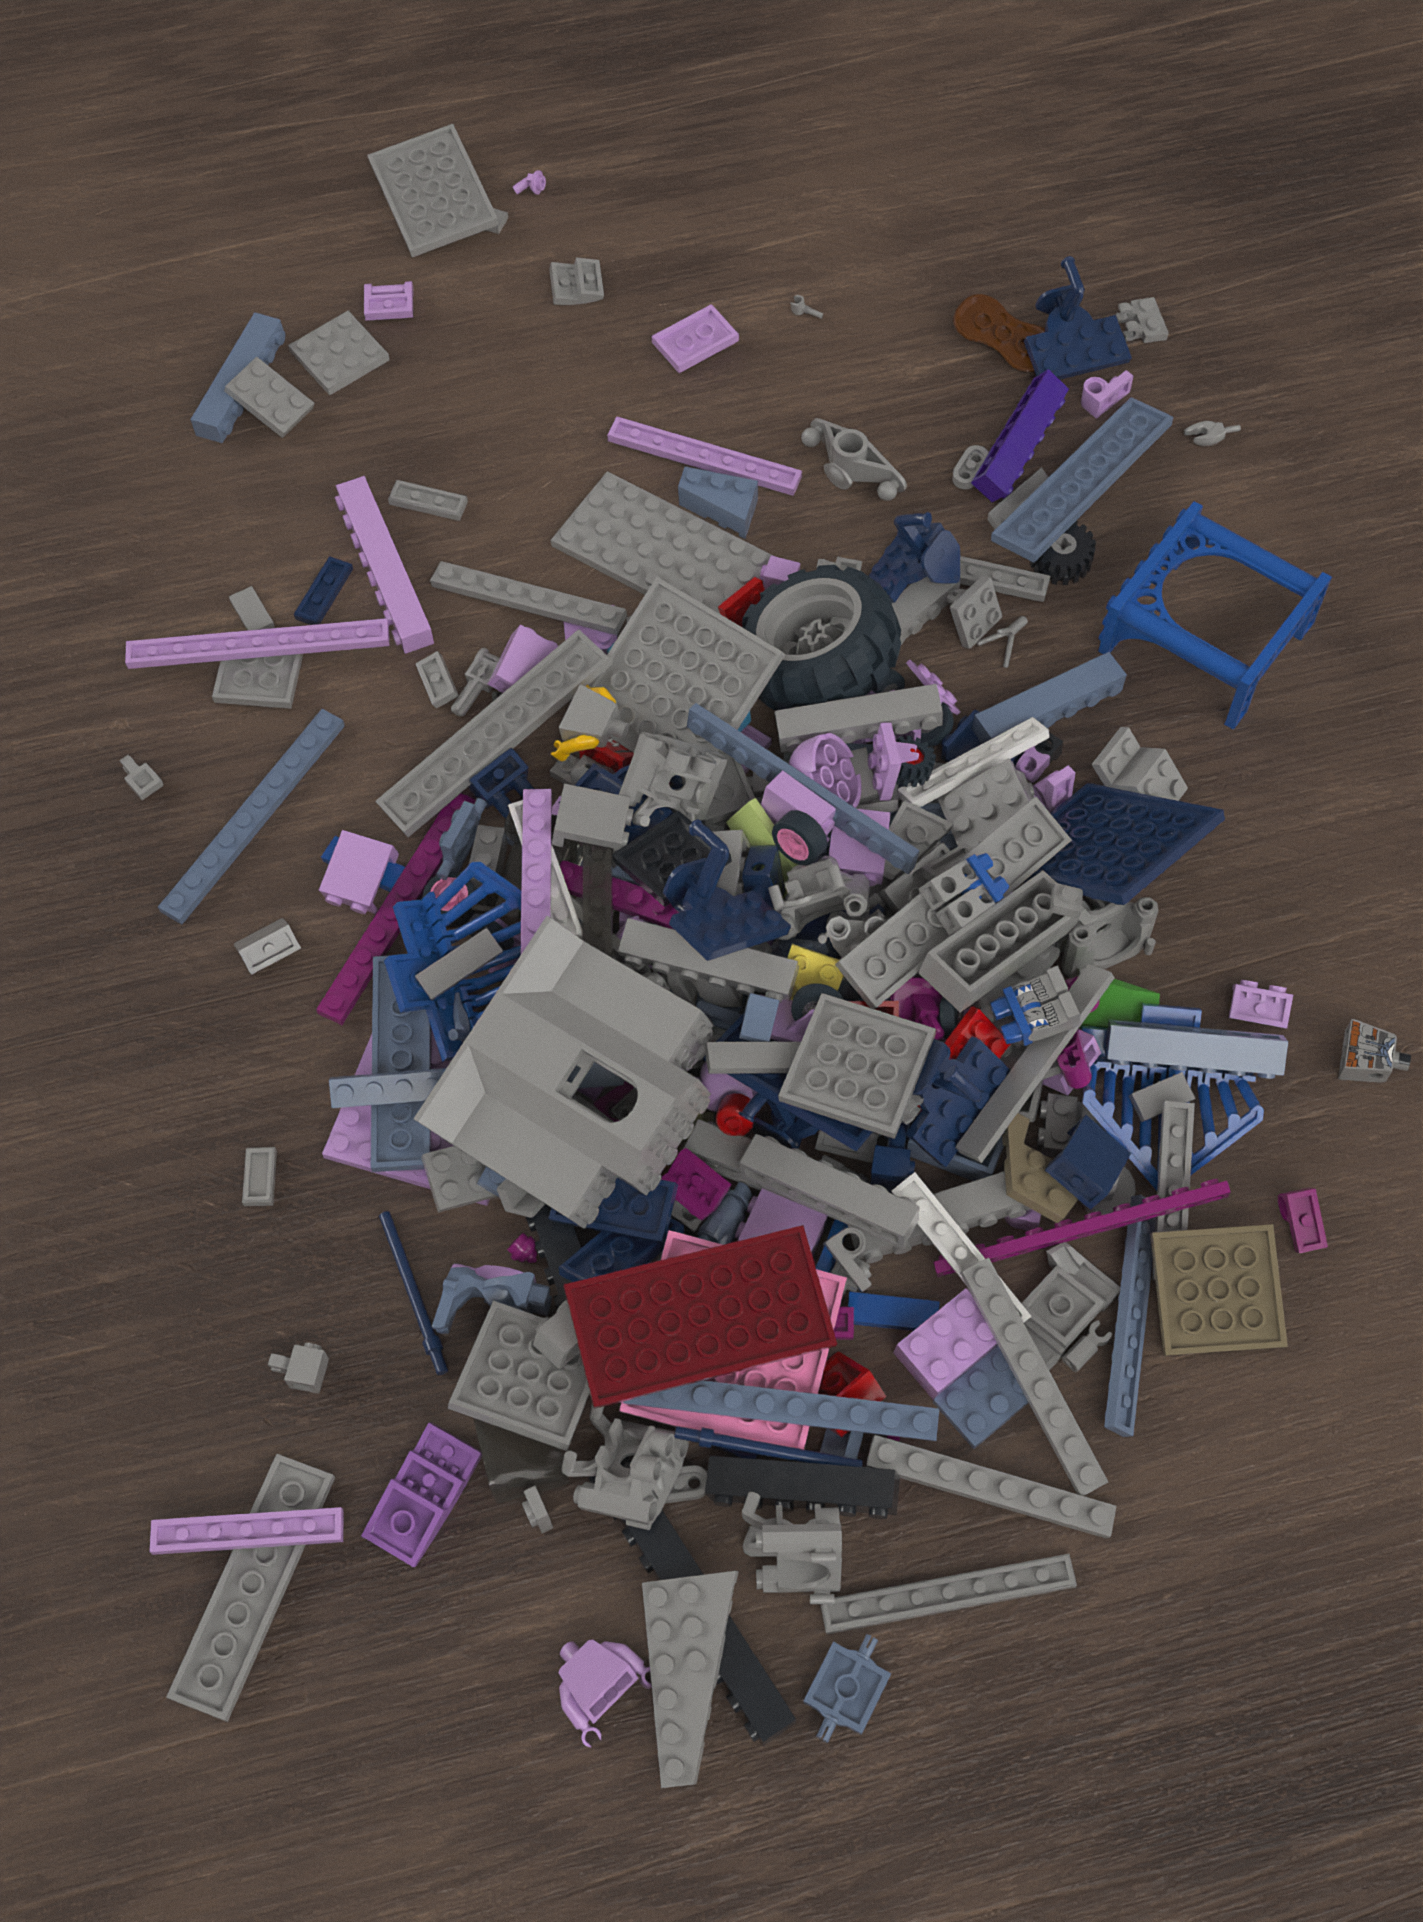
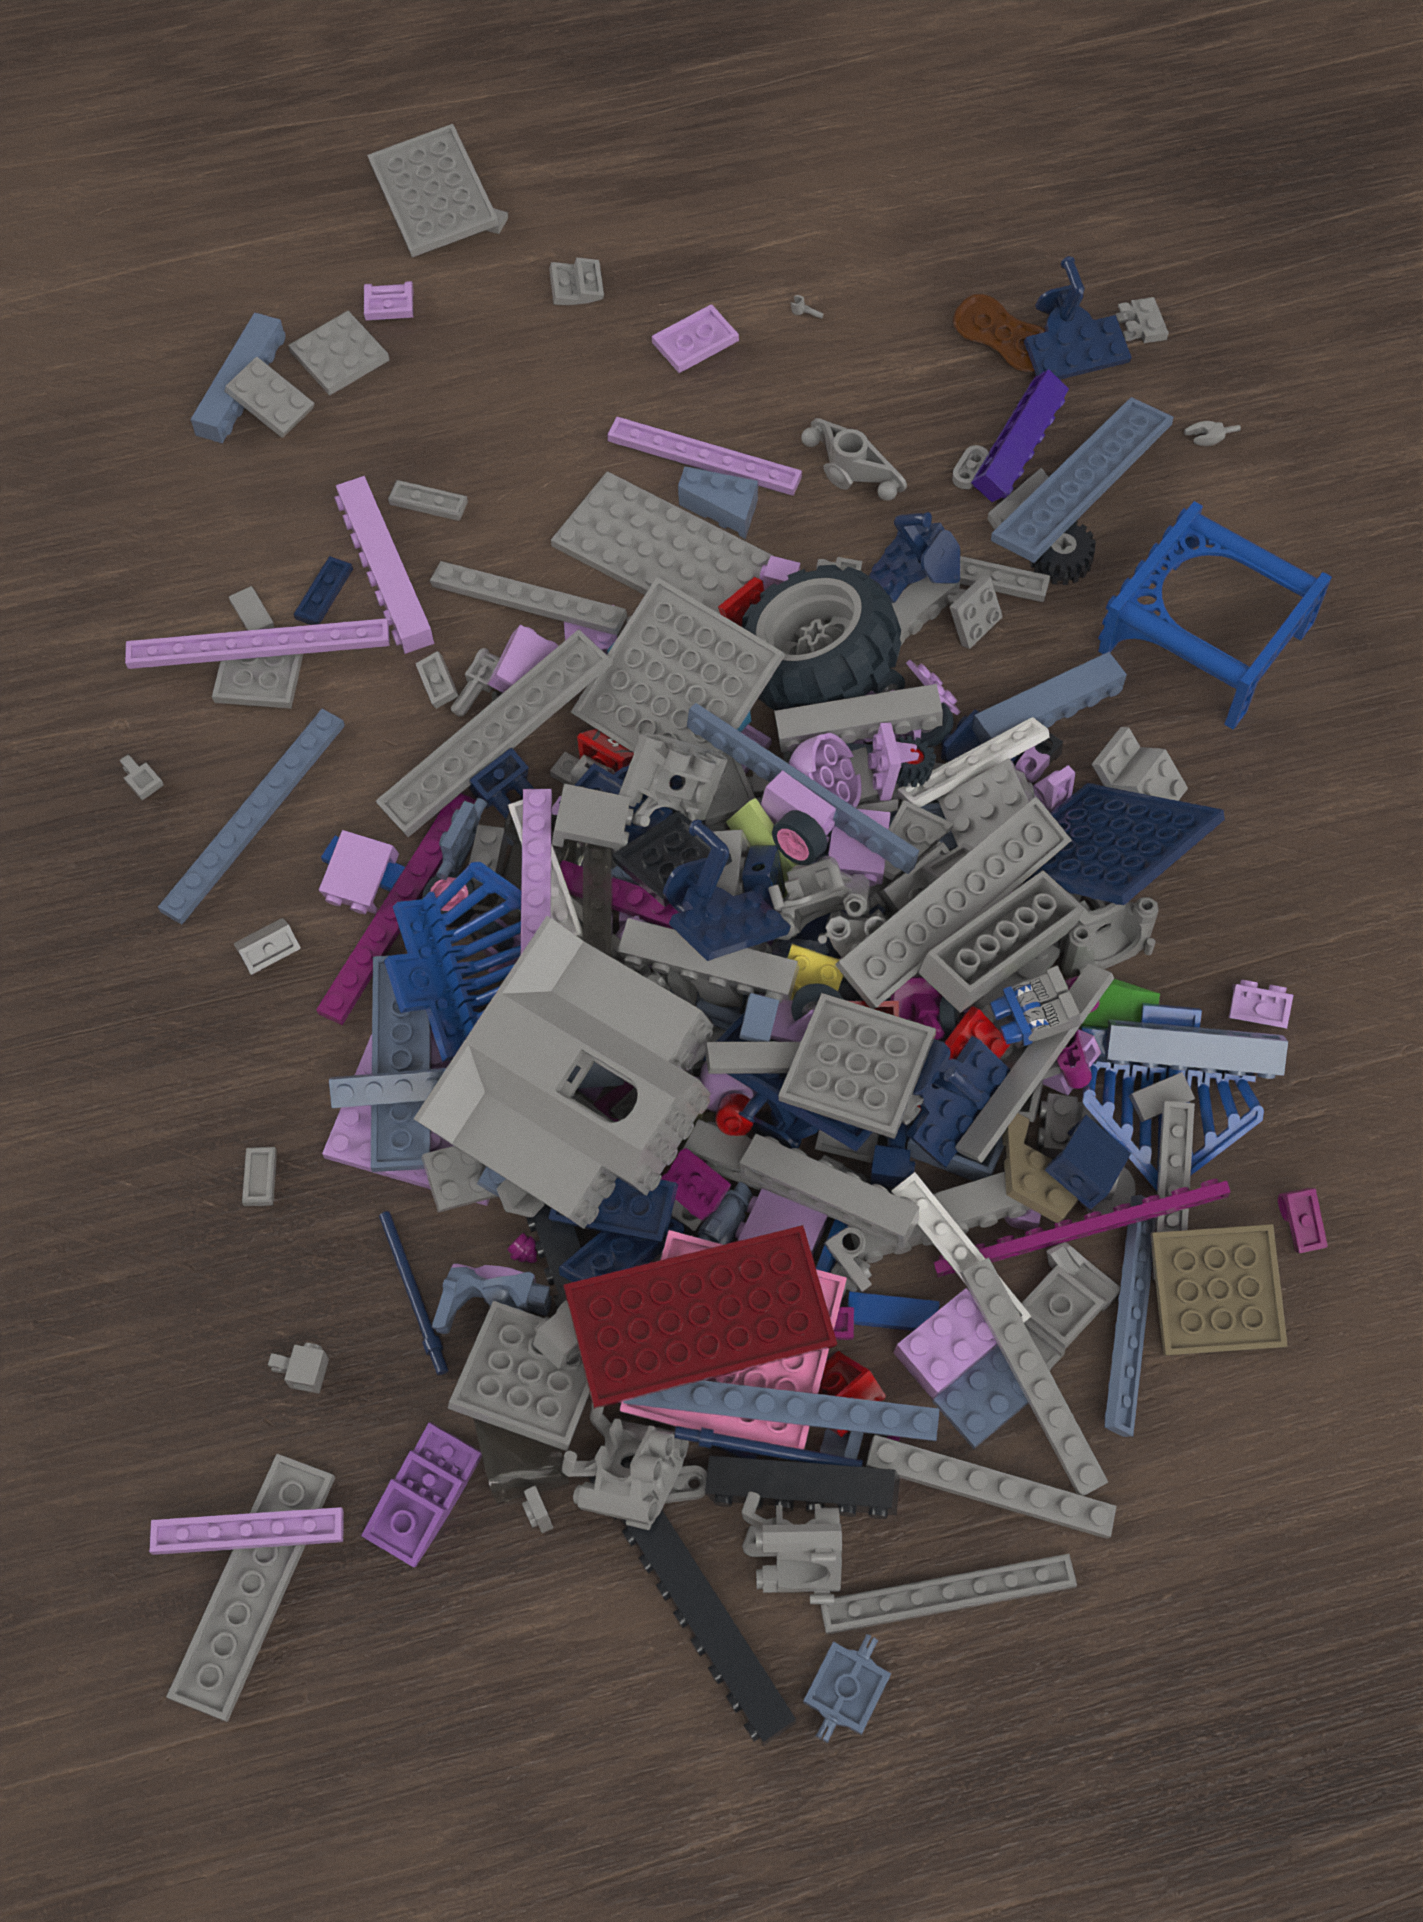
light grey tile [415,928,503,1001] -> none
sand blue bar [448,992,470,1043] -> none
lavender plate [512,170,546,195] -> none
light grey torso [551,685,629,762] -> none
lavender torso [558,1639,652,1747] -> none
light grey wing [642,1571,739,1788] -> none
light grey hips [919,853,1009,935] -> none
light grey plant [977,616,1028,668] -> none
light grey plate [1050,883,1083,919] -> none
light grey bar [1062,1321,1112,1372] -> none
lavender plate [1081,370,1133,419] -> none
torso [1338,1019,1411,1082] -> none

